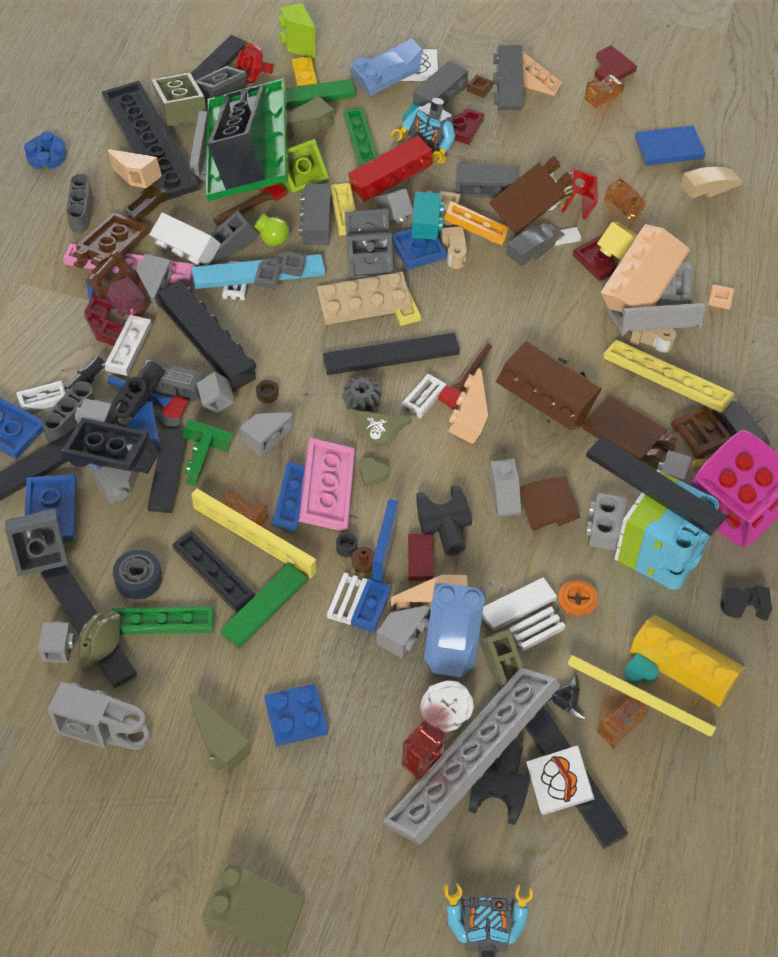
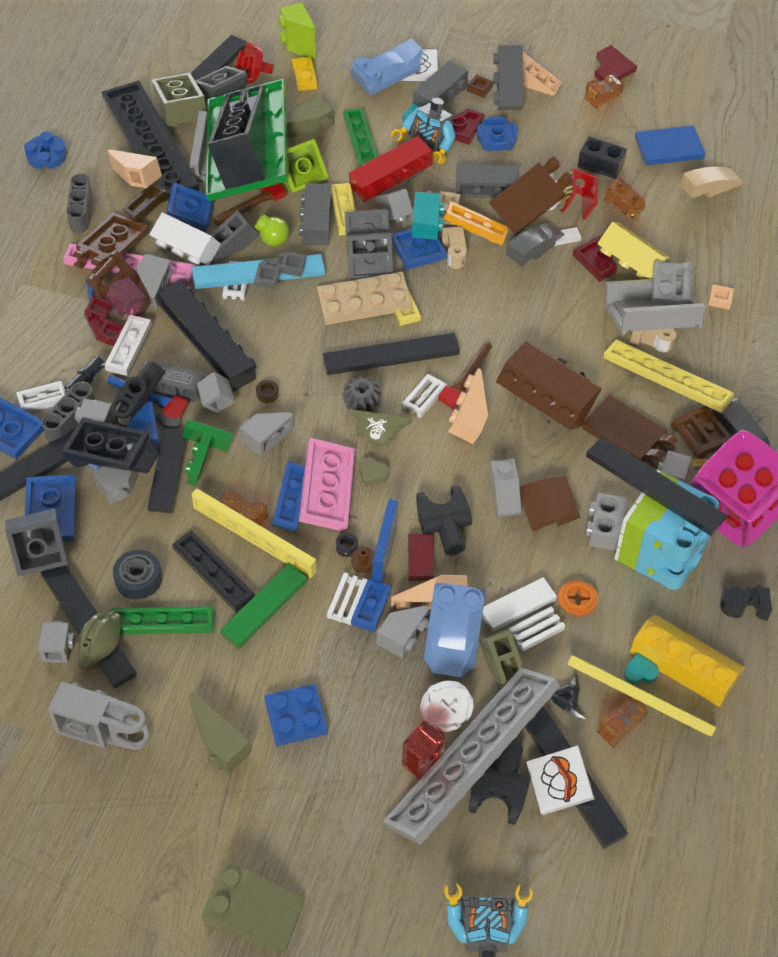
green tile [286,79,355,108] -> none
light nougat slope [601,224,690,313] -> none
none -> blue plate [166,183,213,232]
none -> blue plate [477,116,518,151]
none -> black brick [578,136,627,179]

